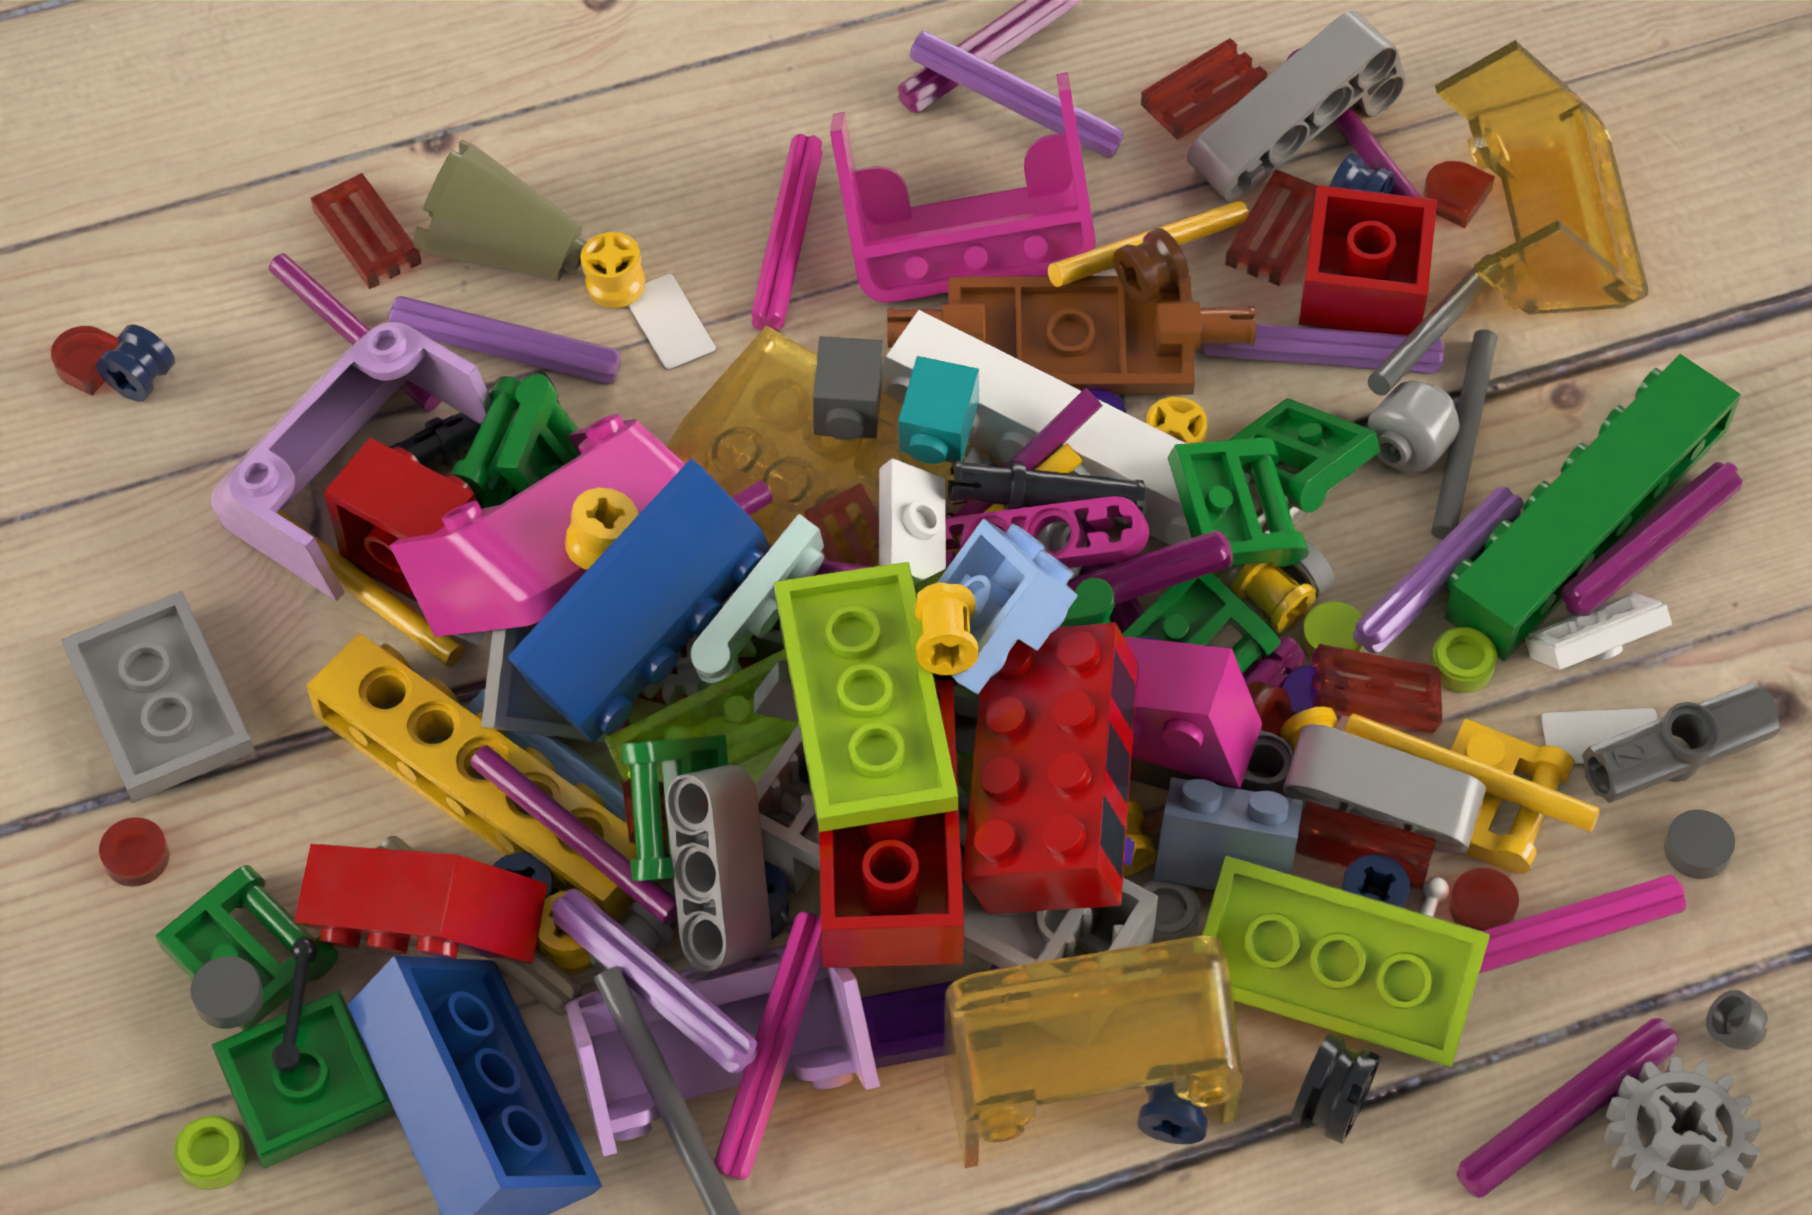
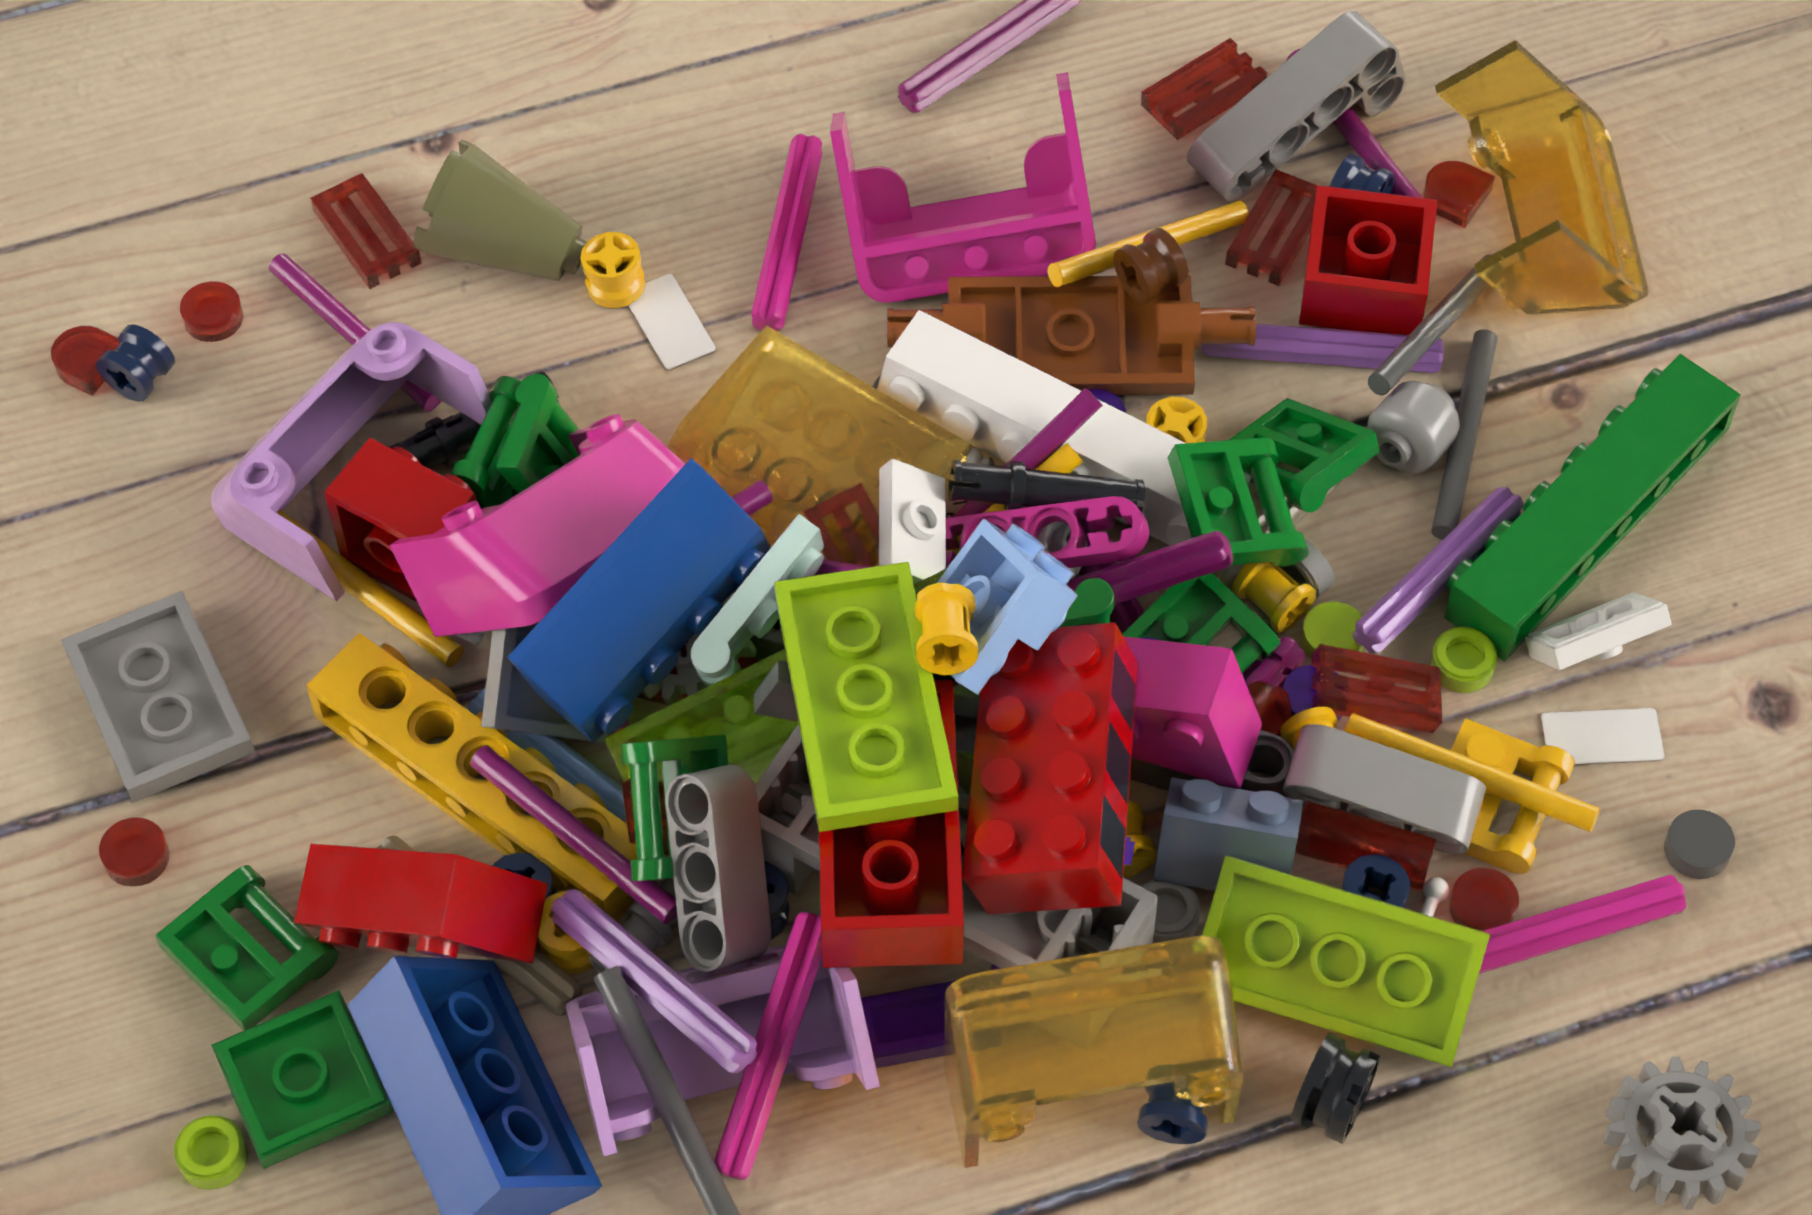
dark grey tile [191,956,264,1029] -> none
black hinge [272,937,318,1073] -> none
medium lavender axle [388,296,621,384] -> none
yellow wheel [565,487,638,570] -> none
dark grey brick [813,336,883,440] -> none
teal brick [898,356,980,464] -> none
medium lavender axle [909,31,1124,158] -> none
magenta axle [1456,1018,1679,1198] -> none
magenta axle [1560,462,1743,616] -> none
dark grey piece [1582,682,1781,803] -> none
dark grey hinge [1706,990,1768,1050] -> none
none -> clear red tile [180,281,244,342]

